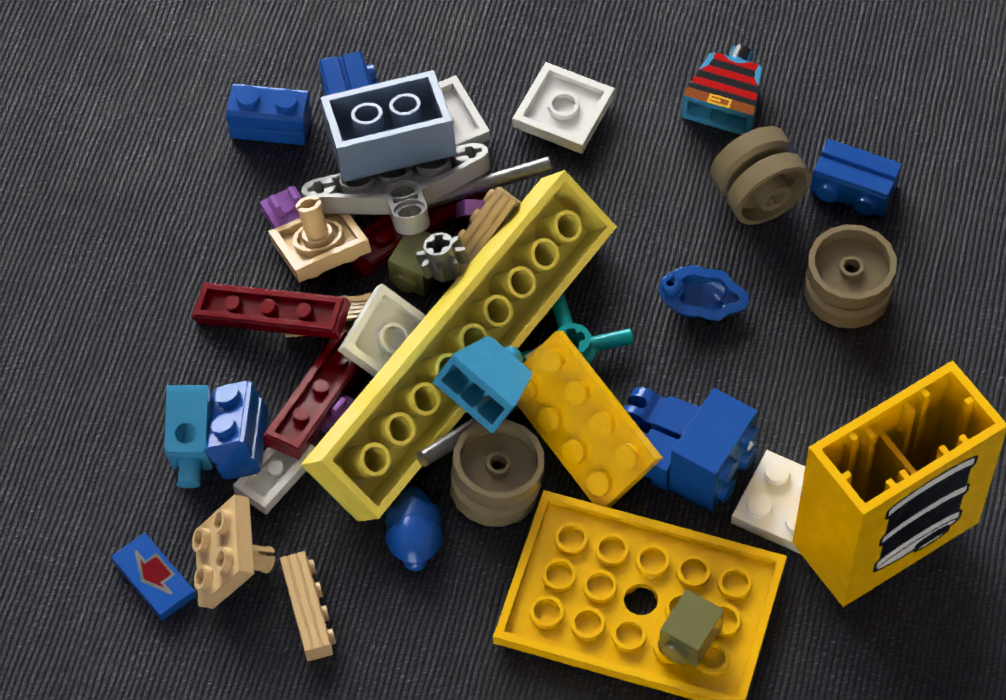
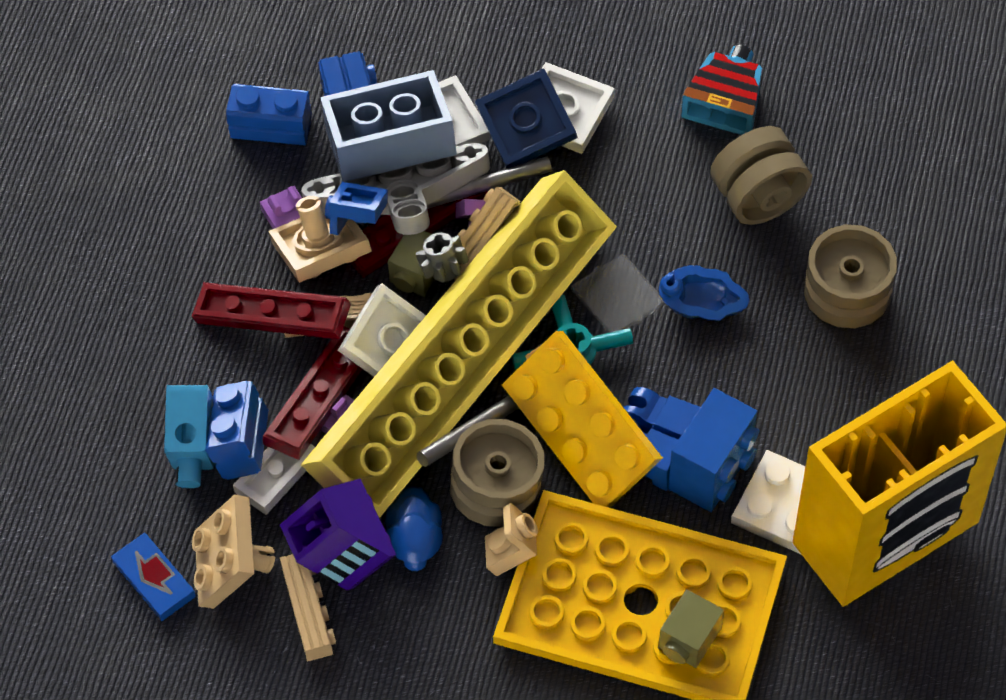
dark azure torso [432,336,532,434] -> none
blue brick [810,138,902,217] -> none
none -> dark purple slope [280,478,396,590]
none -> blue bracket [325,181,388,235]
none -> dark blue plate [474,68,578,169]
none -> tan bracket [485,503,538,576]
none -> clear piece [571,253,665,333]

